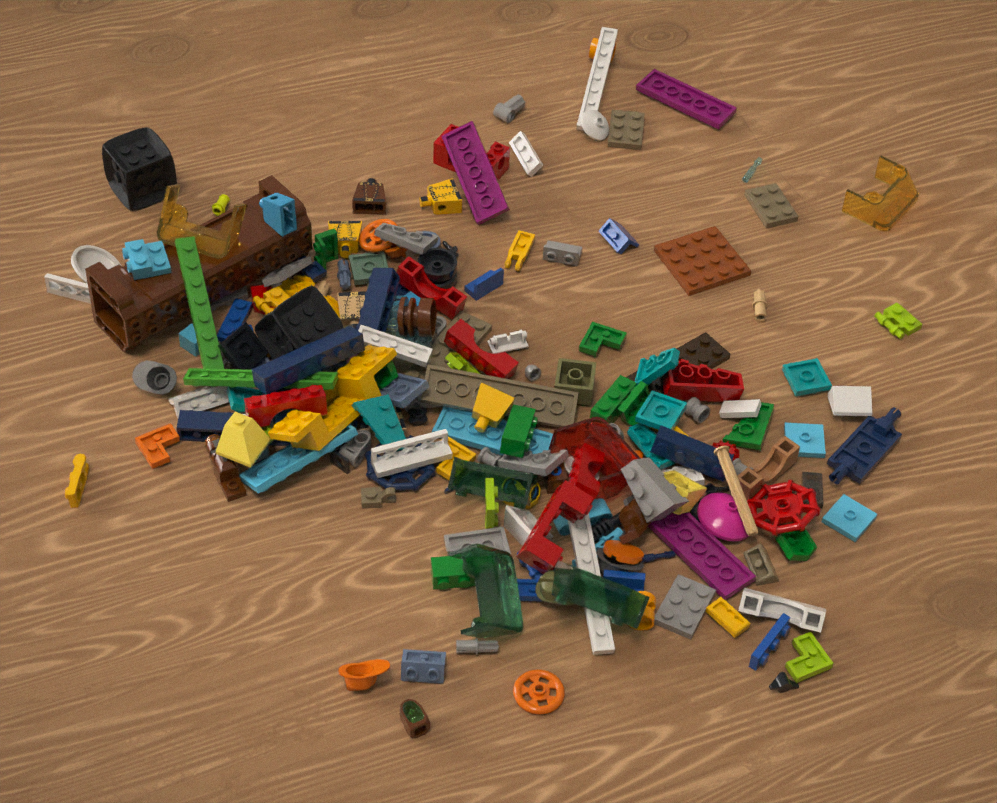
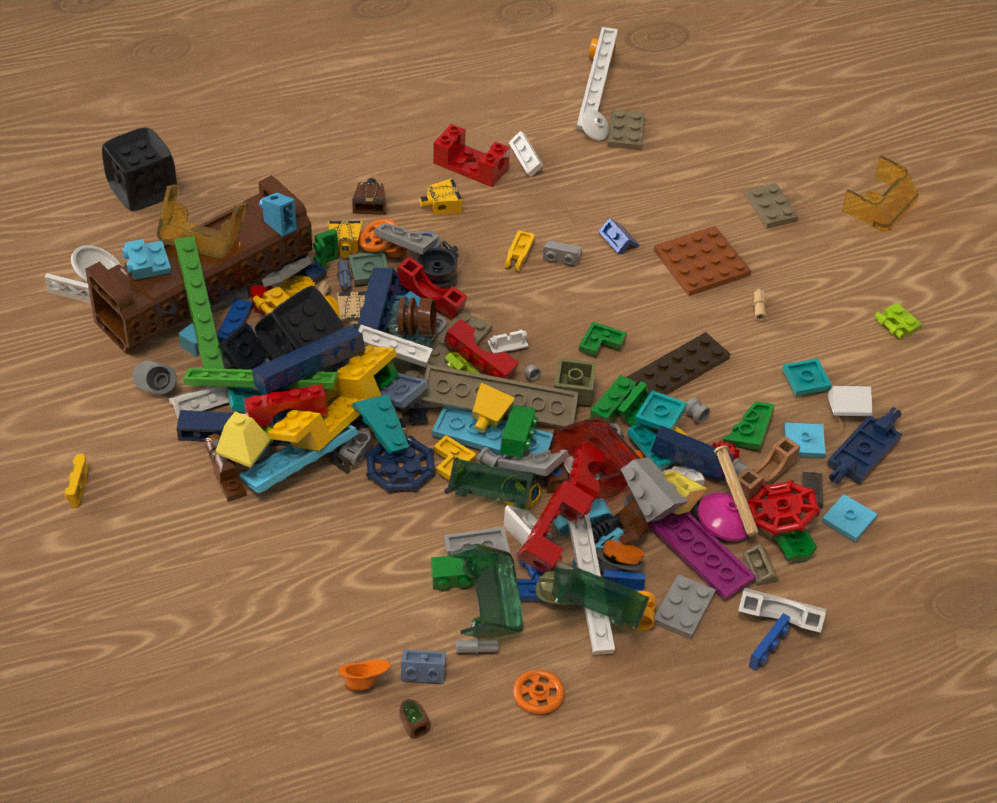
orange plate [135,423,180,469] -> none
neon yellow pin [212,194,230,216] -> none
dark tan plate [361,487,396,509] -> none
white fence [371,429,453,478] -> none
magenta plate [442,121,510,225] -> none
blue panel [464,268,504,301] -> none
lime plate [485,478,499,529] -> none
light grey piece [493,94,525,123] -> none
teal wing [634,348,680,386] -> none
magenta plate [636,69,737,129] -> none
dark blue piece [642,551,676,563] -> none
red wedge [661,359,744,402] -> none
black hand [704,483,729,497] -> none
yellow plate [705,597,751,638] -> none
white tile [719,399,762,418] -> none
clear light blue piece [742,157,763,183] -> none
black piece [769,672,799,693] -> none
lime plate [785,632,834,683] -> none

